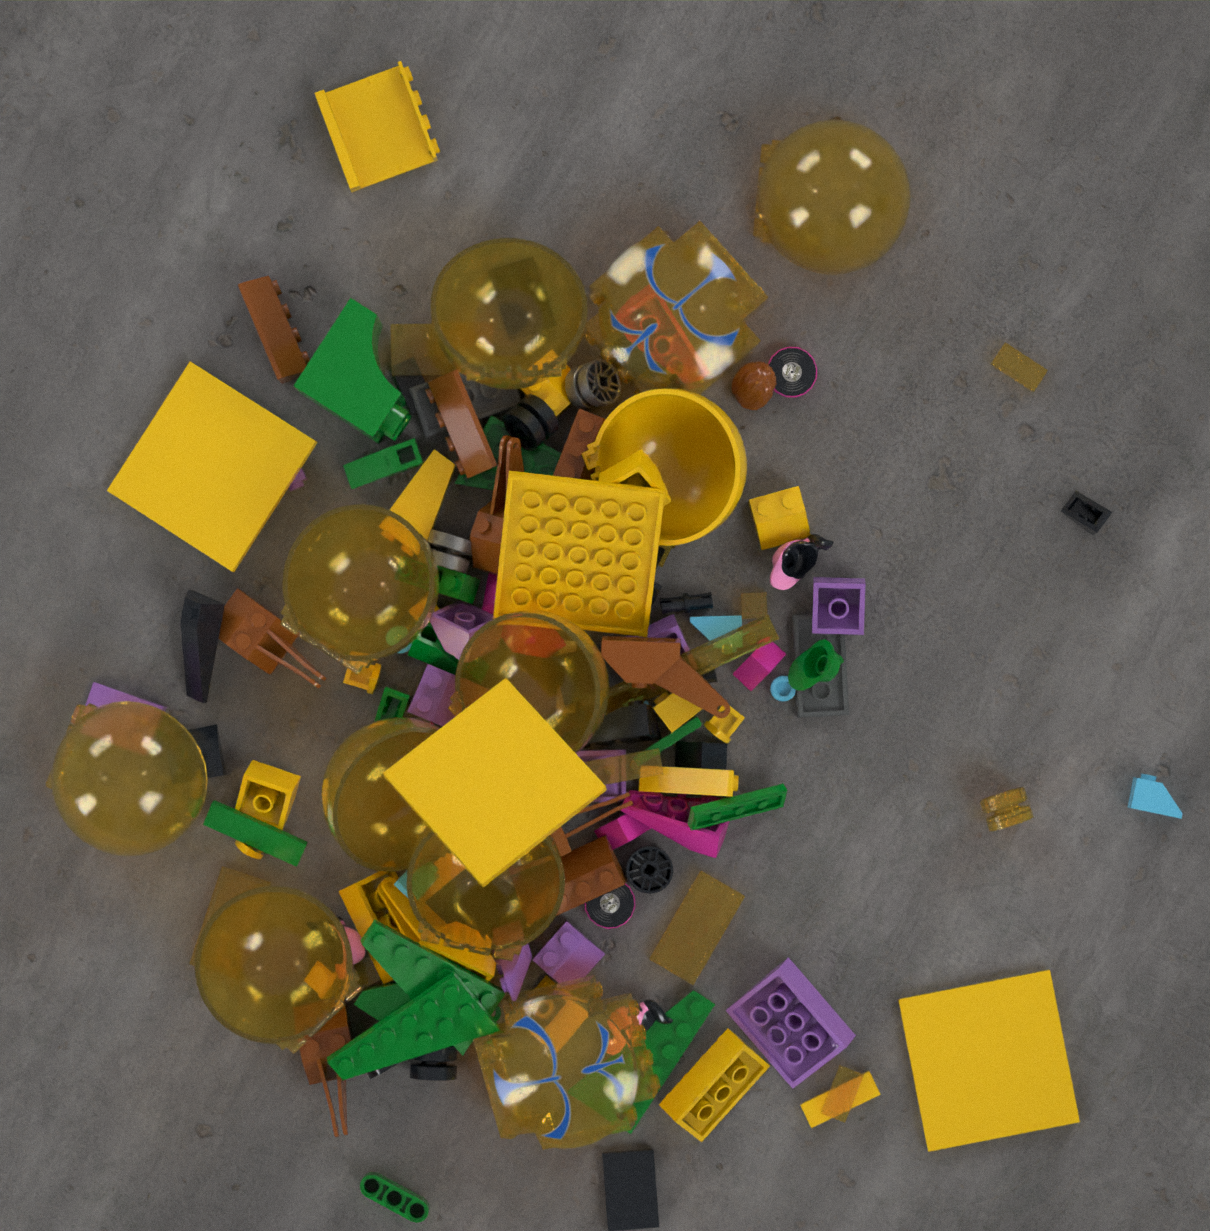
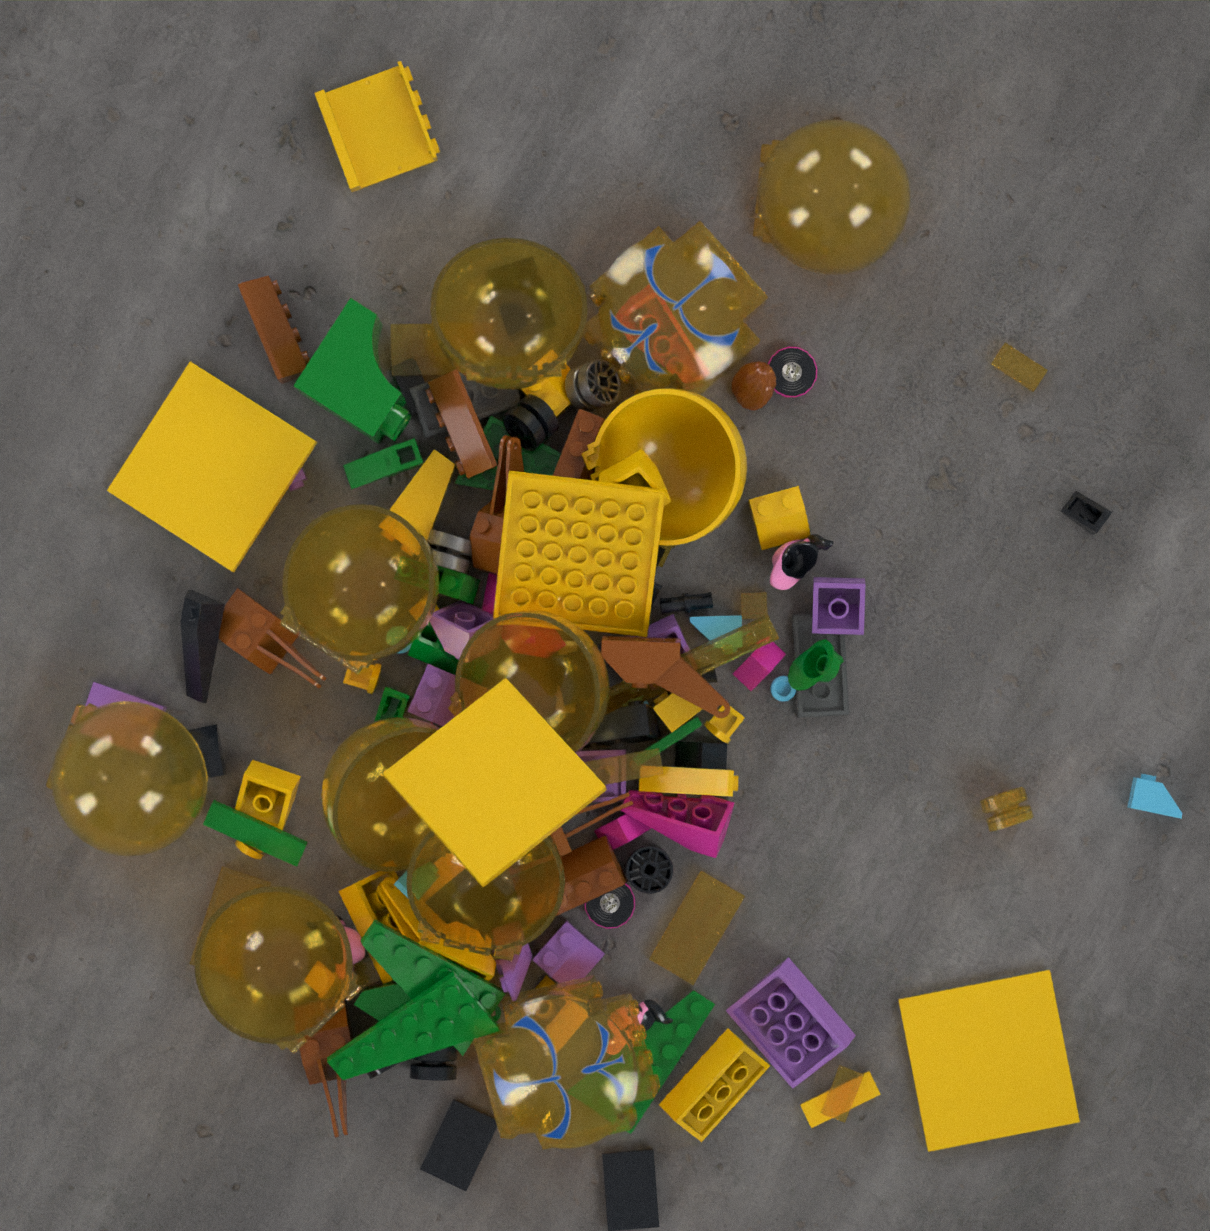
green beam [360,1172,430,1223] -> none
green tile [687,783,787,831] -> none
none -> black tile [420,1099,500,1191]

